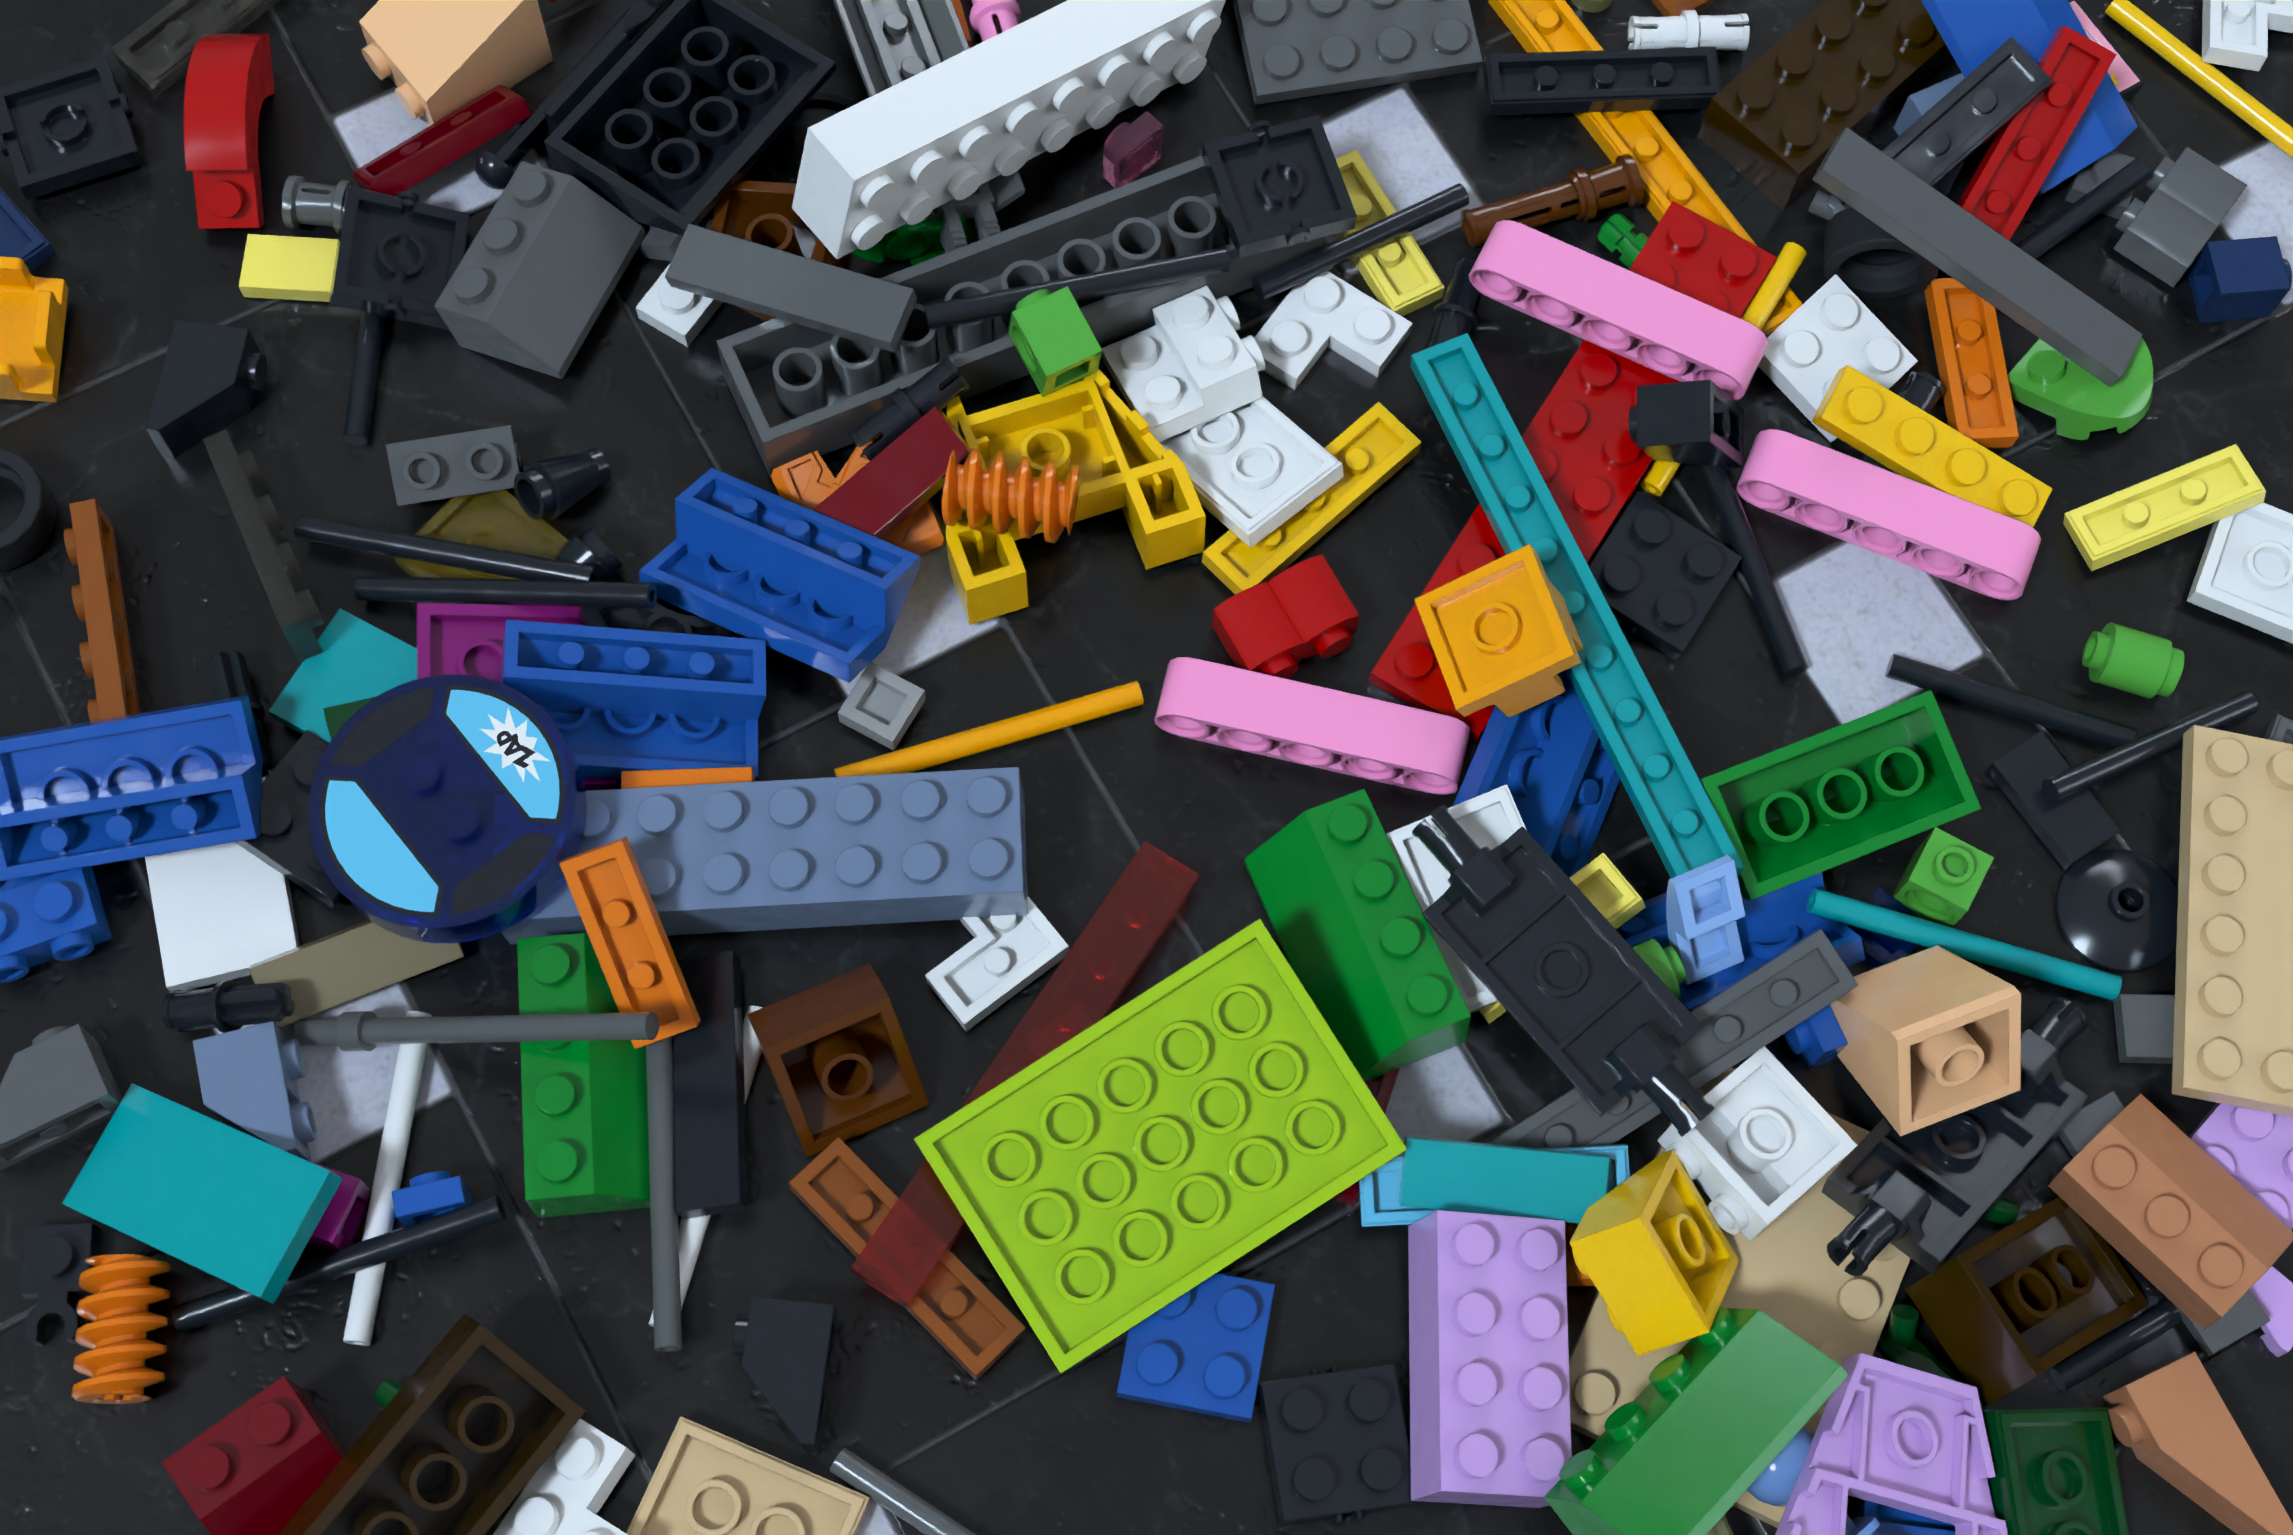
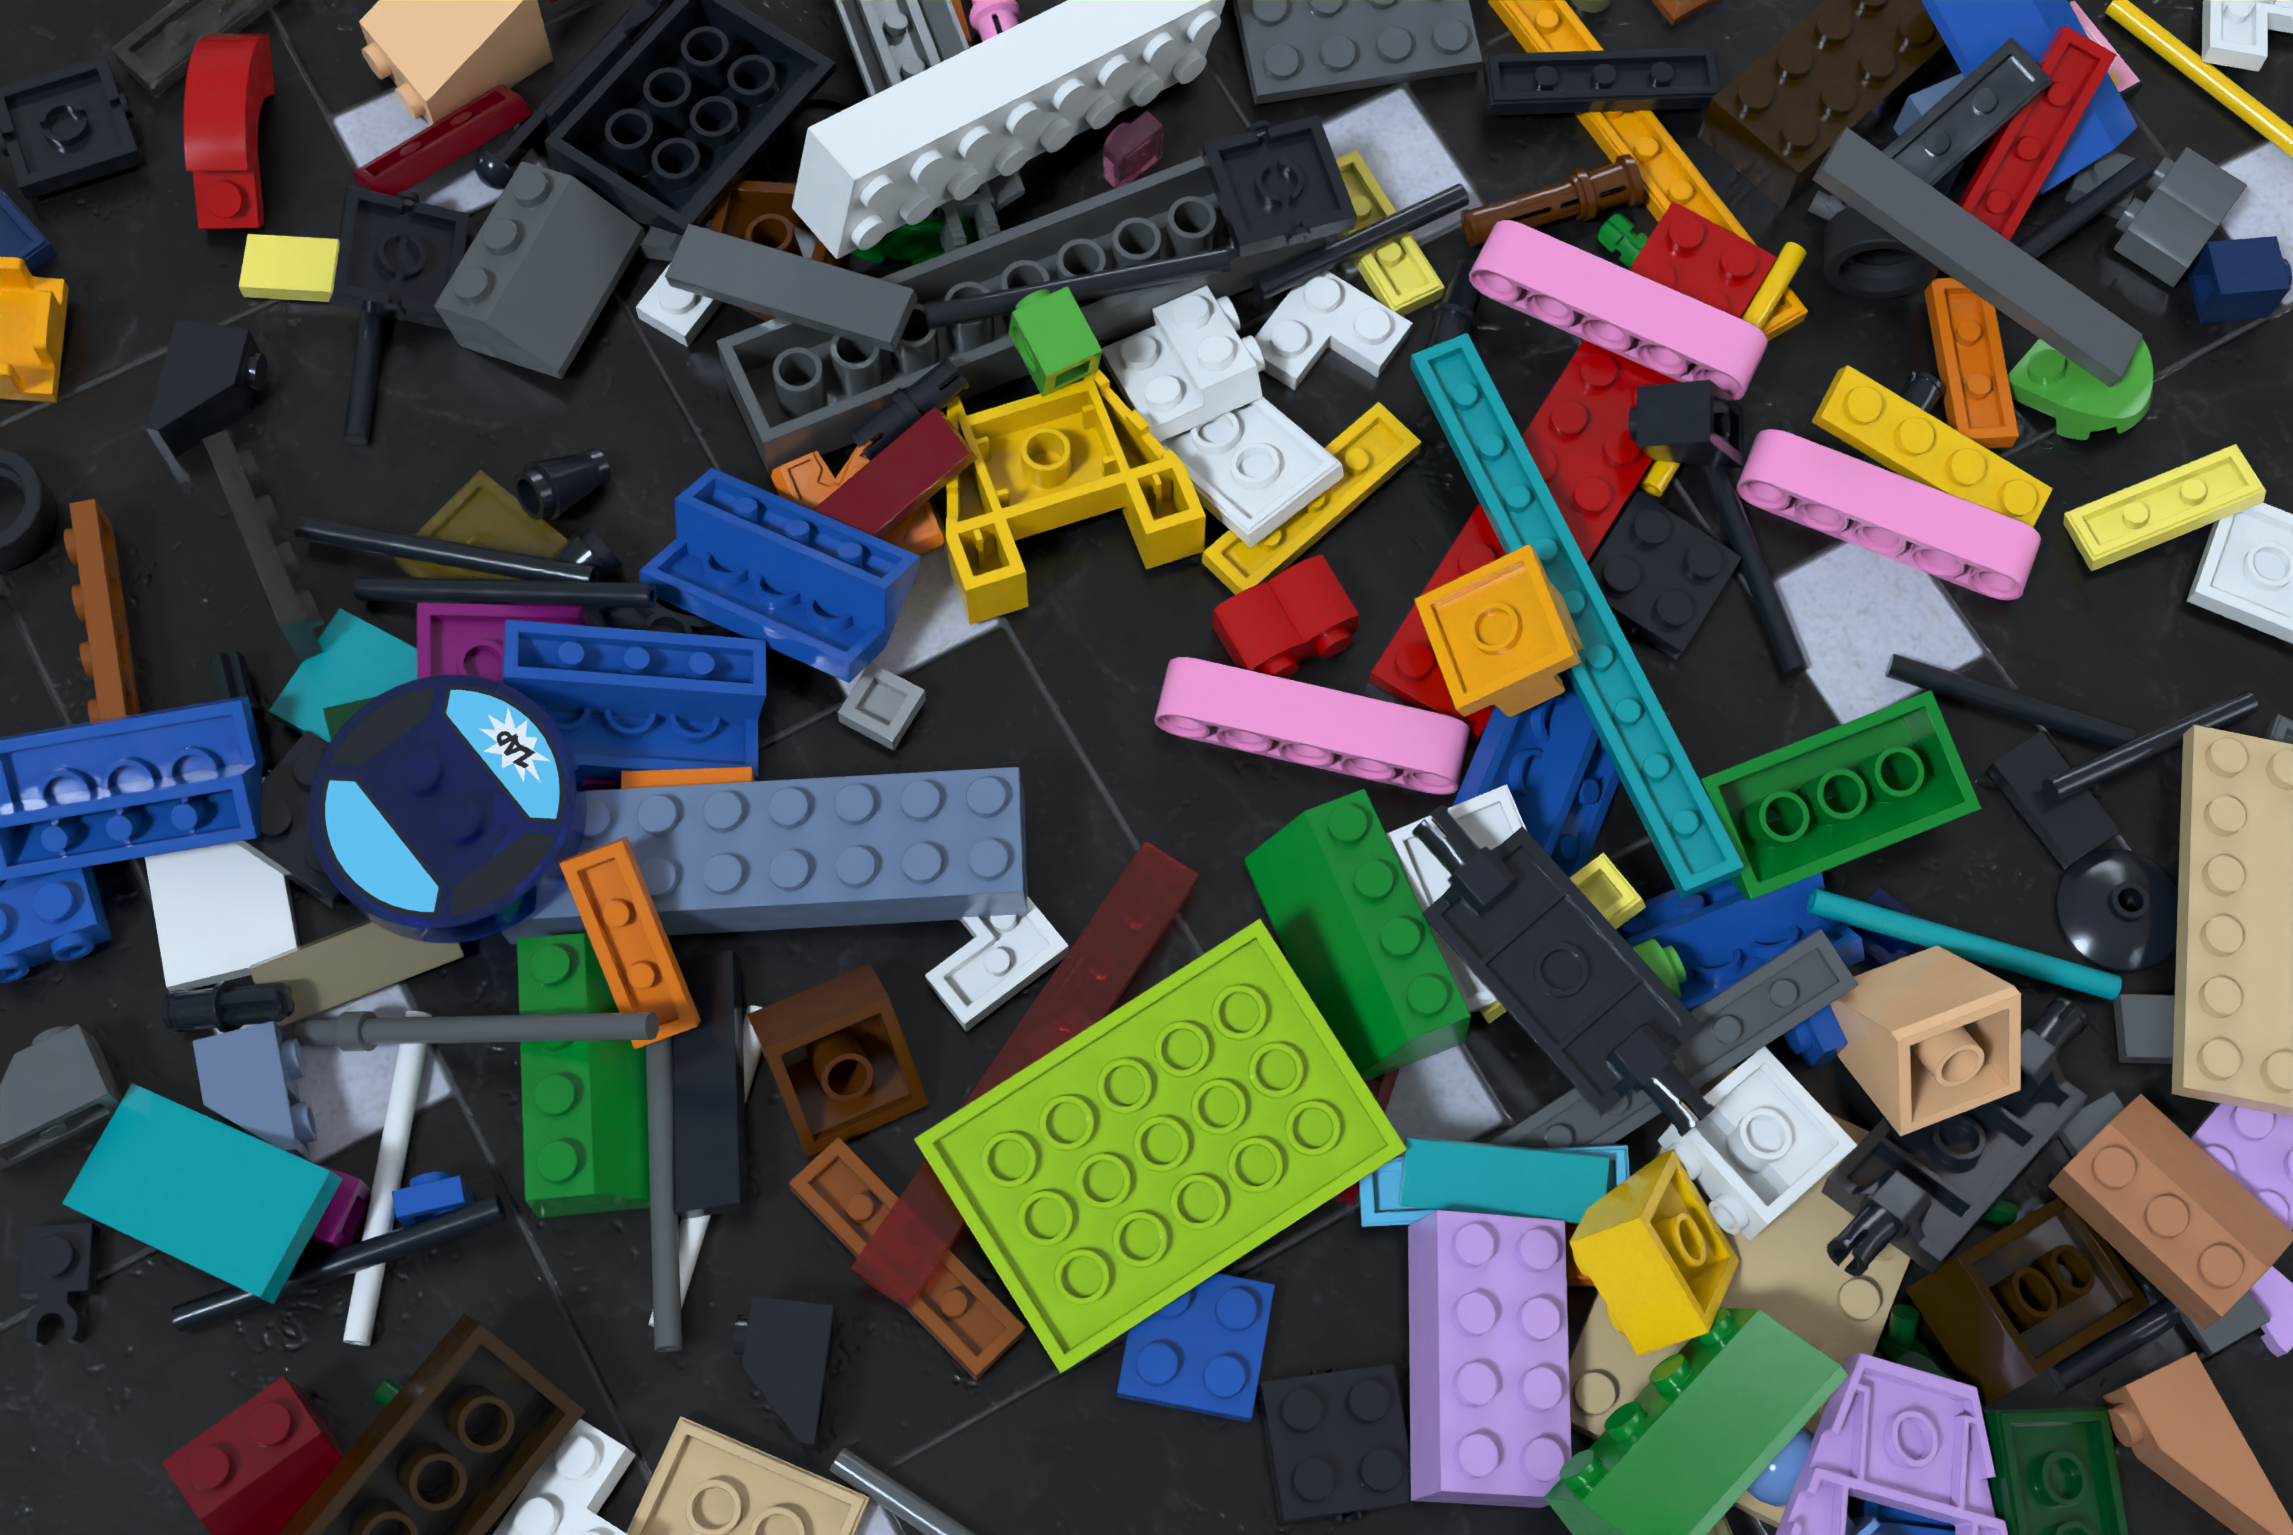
orange piece [71,1254,171,1404] -> none
dark grey bush [282,175,355,234] -> none
dark grey hinge [385,425,521,506] -> none
light orange piece [834,681,1144,777] -> none
orange piece [942,448,1081,544] -> none
white pin [1628,10,1750,51] -> none
light blue slope [1666,855,1745,985] -> none
white plate [1758,274,1918,443] -> none
bright green brick [1888,827,1994,927] -> none
bright green brick [2082,622,2185,699] -> none

